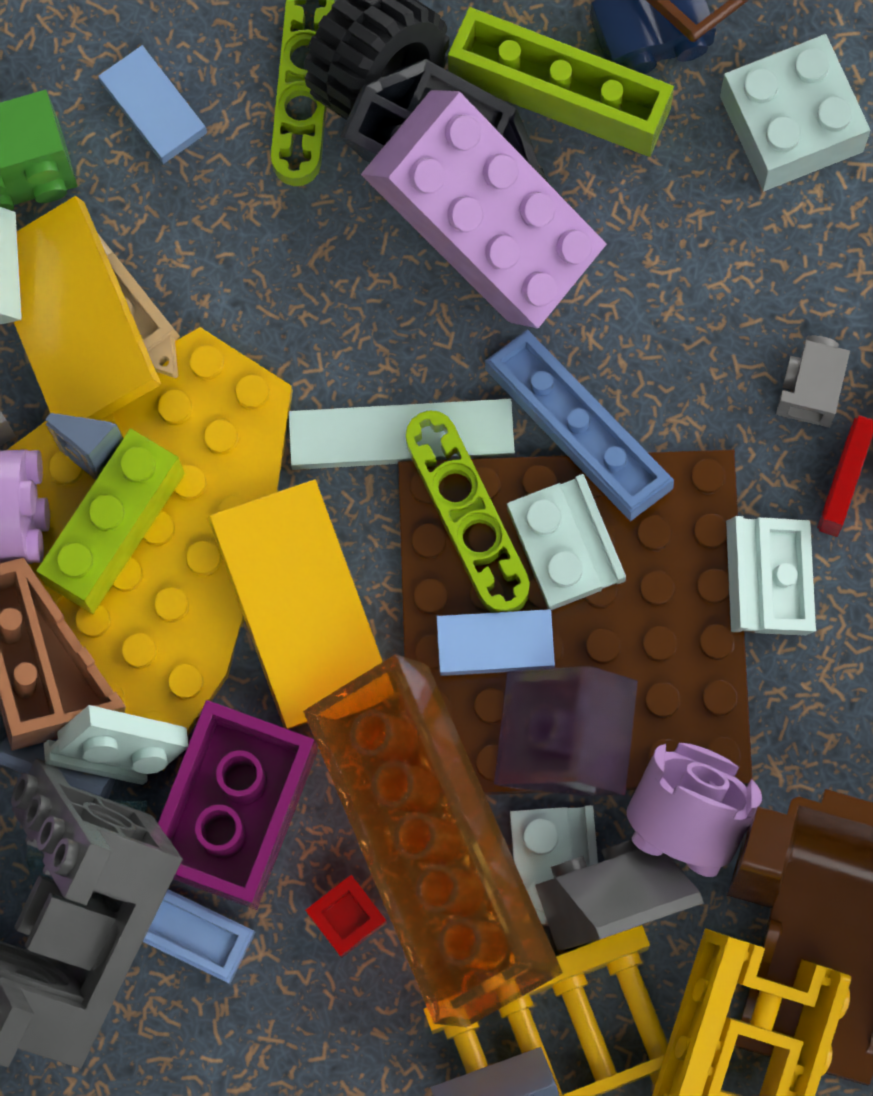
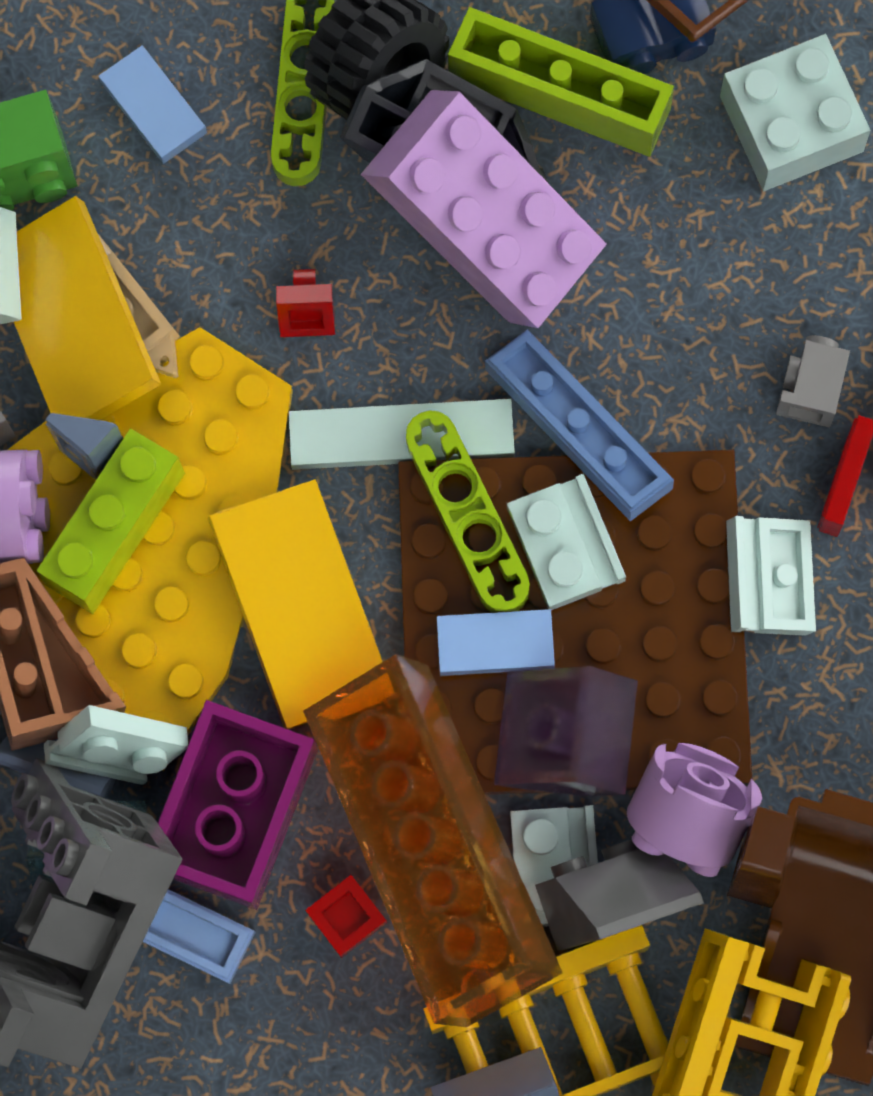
none -> red tile [276,269,335,337]

